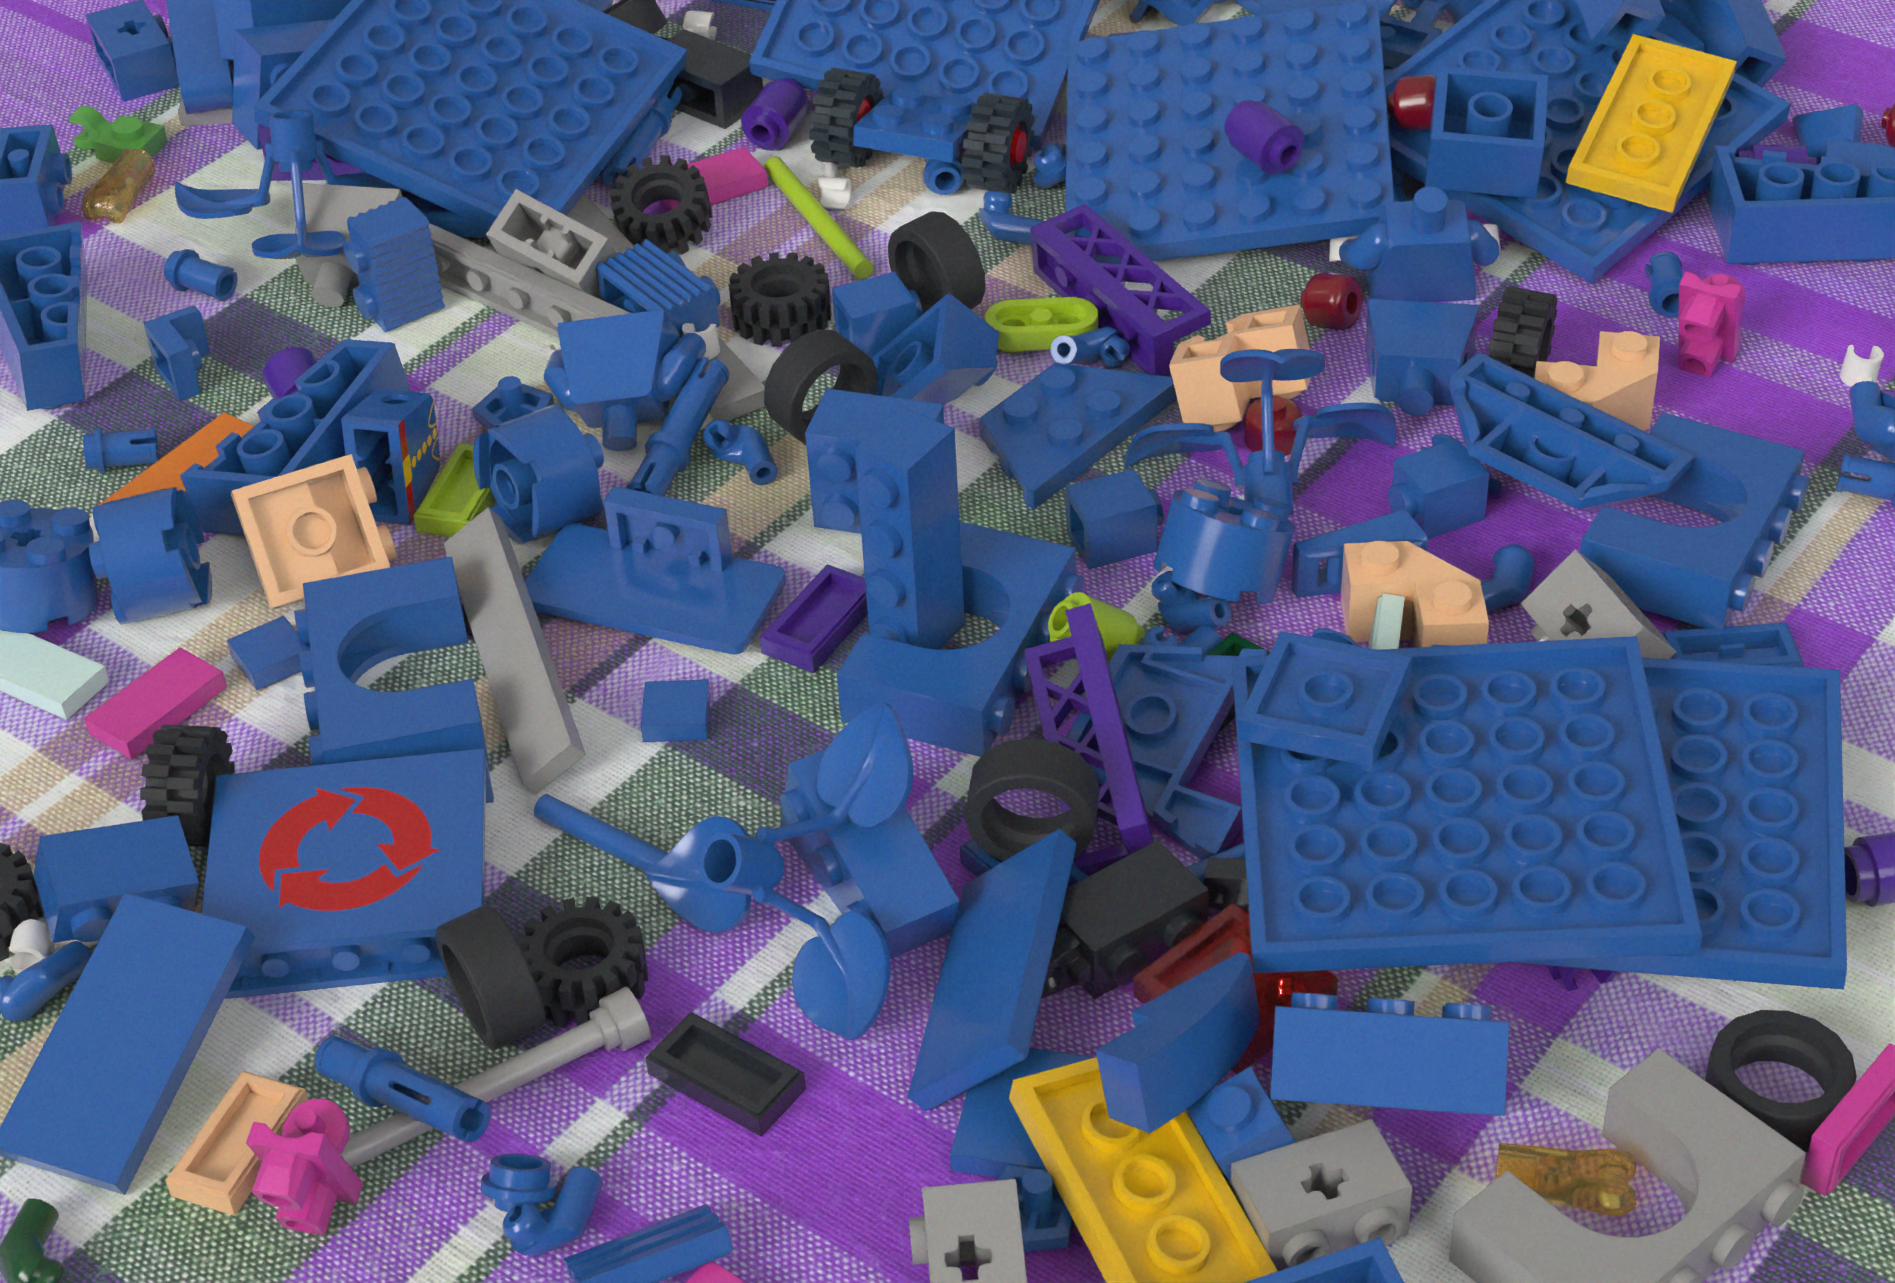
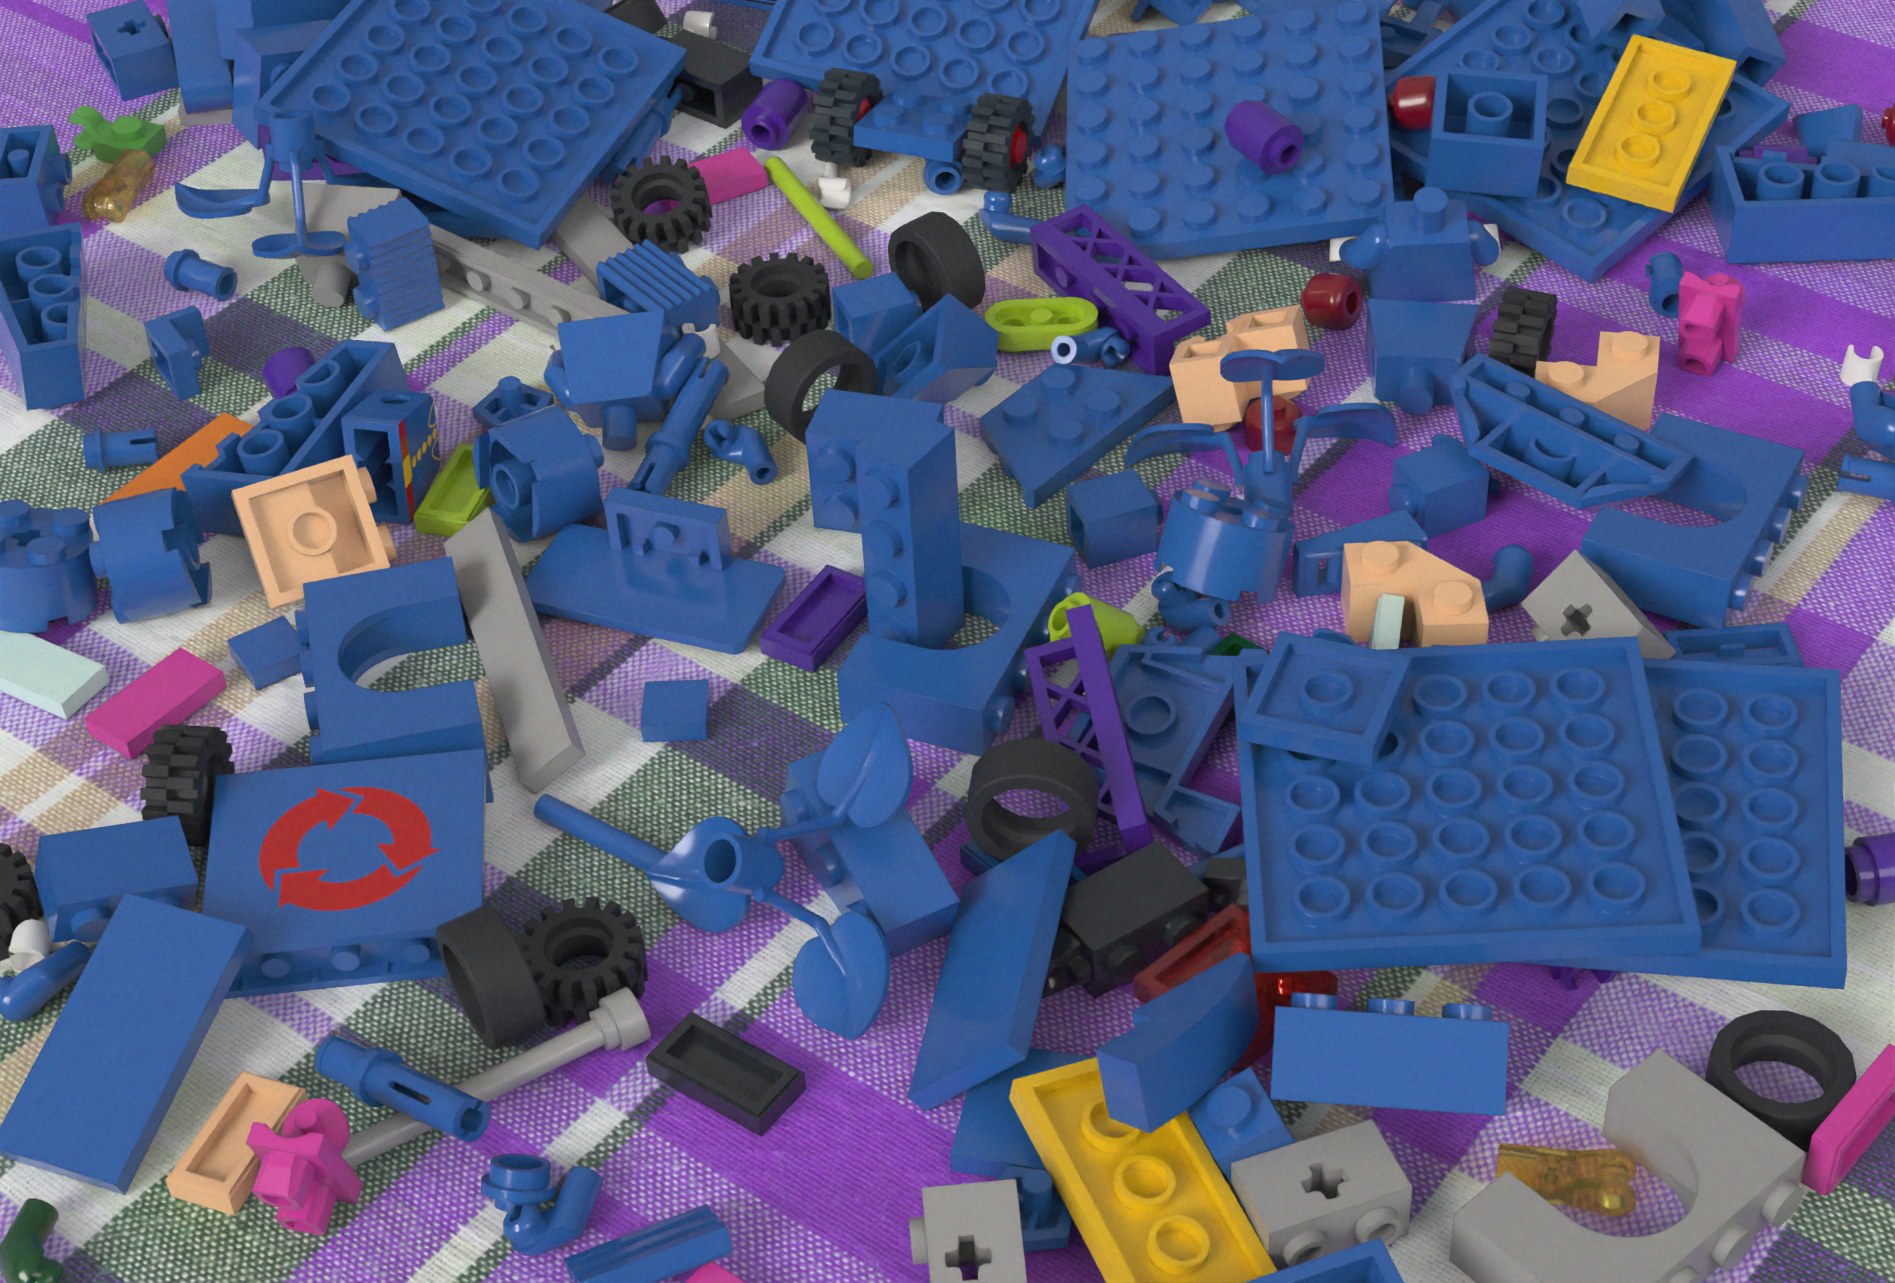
light grey brick [486,189,617,299] -> none

